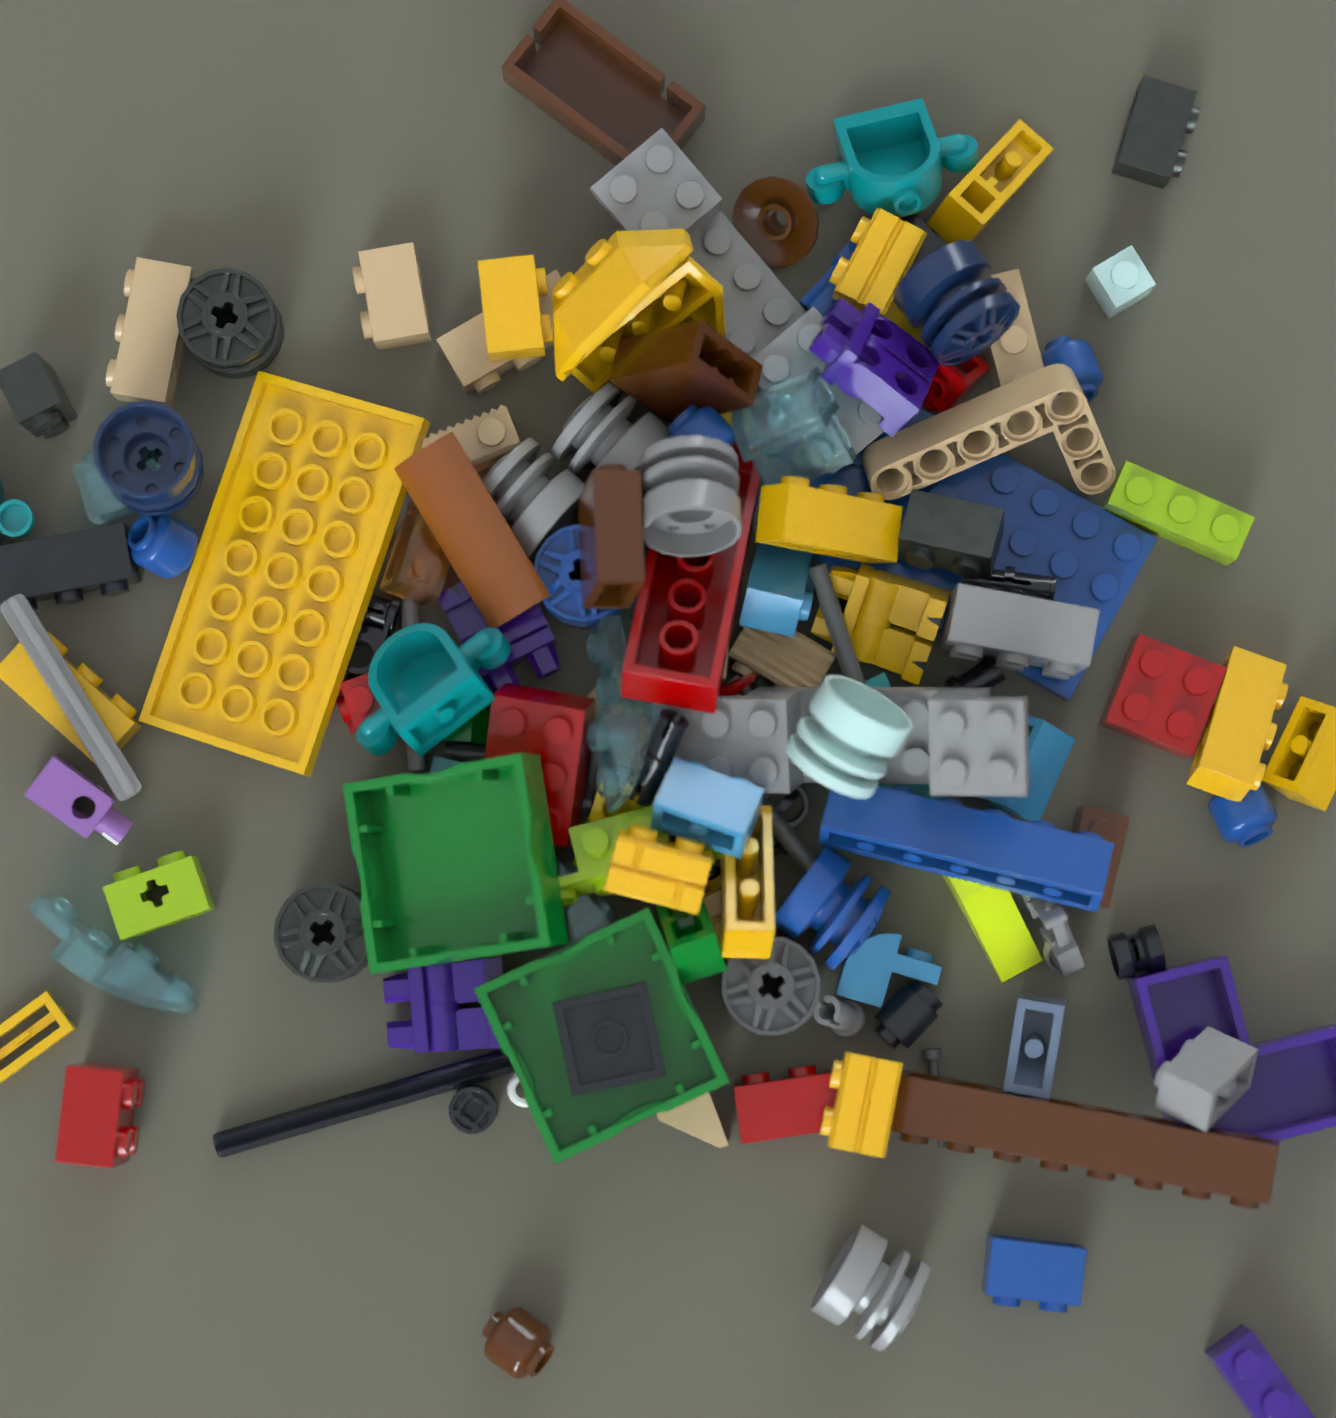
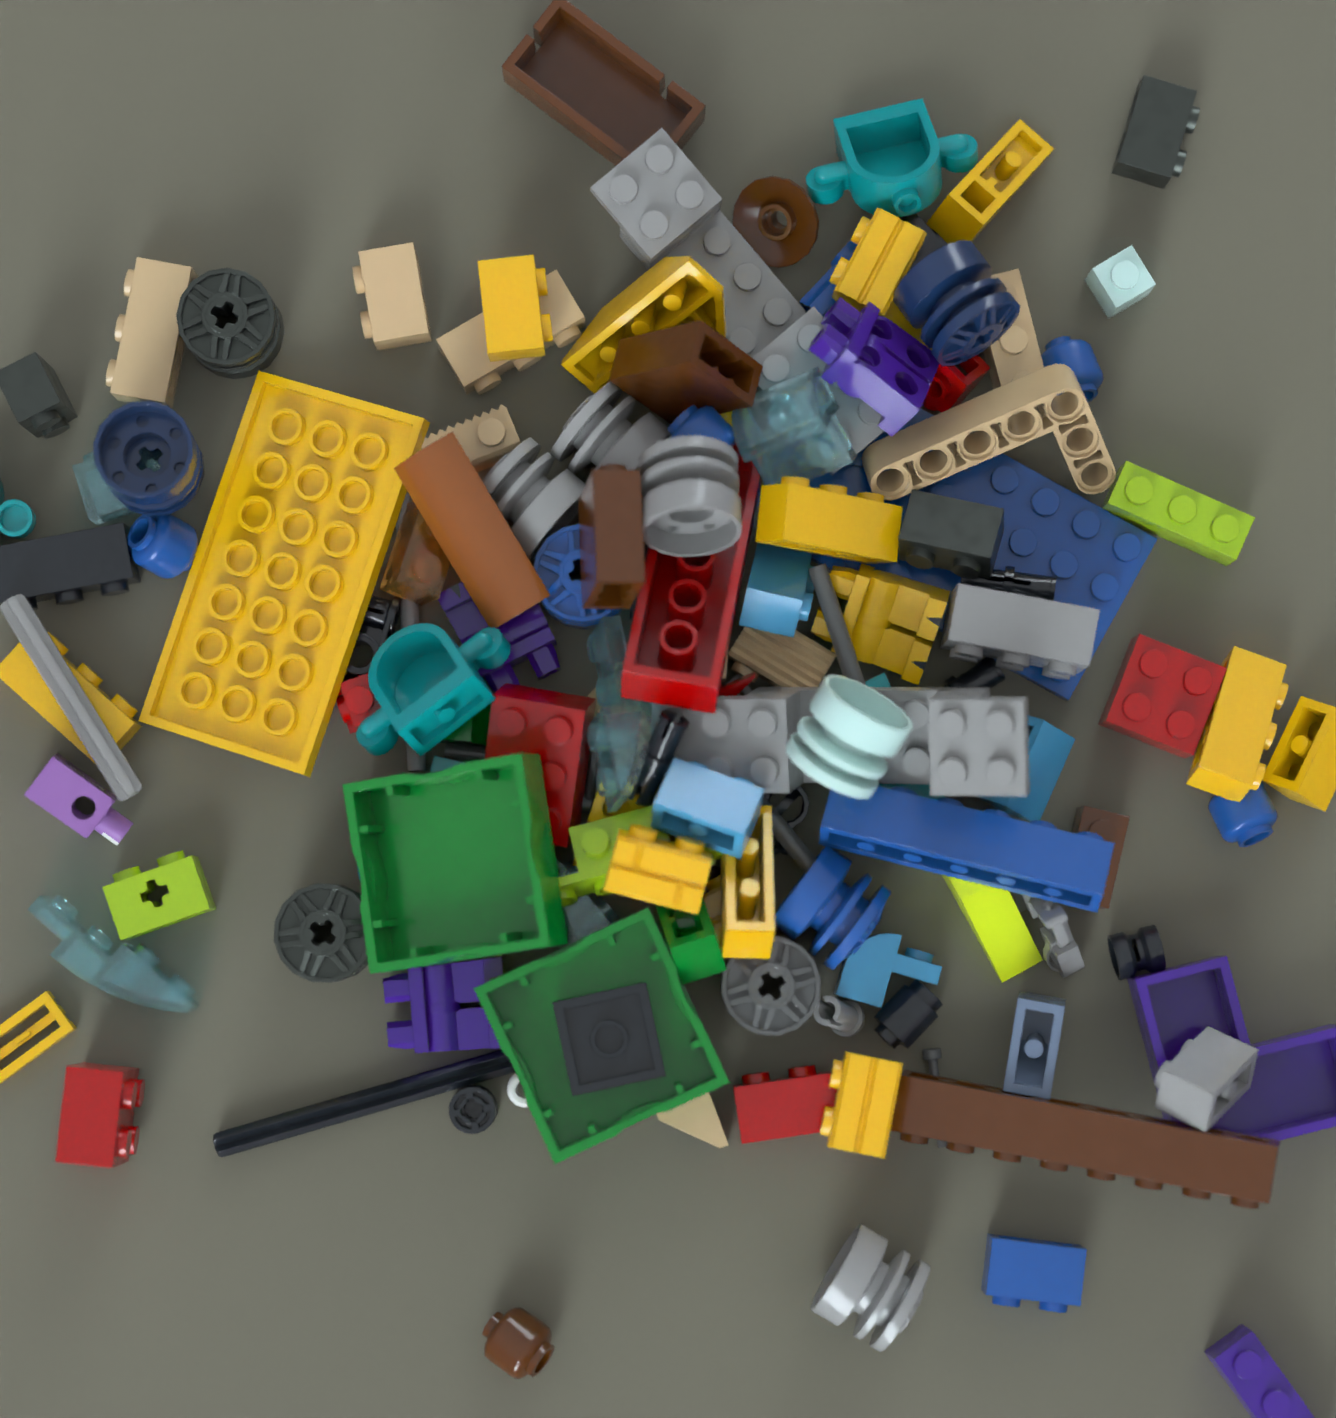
yellow wedge [552,229,693,382] -> none

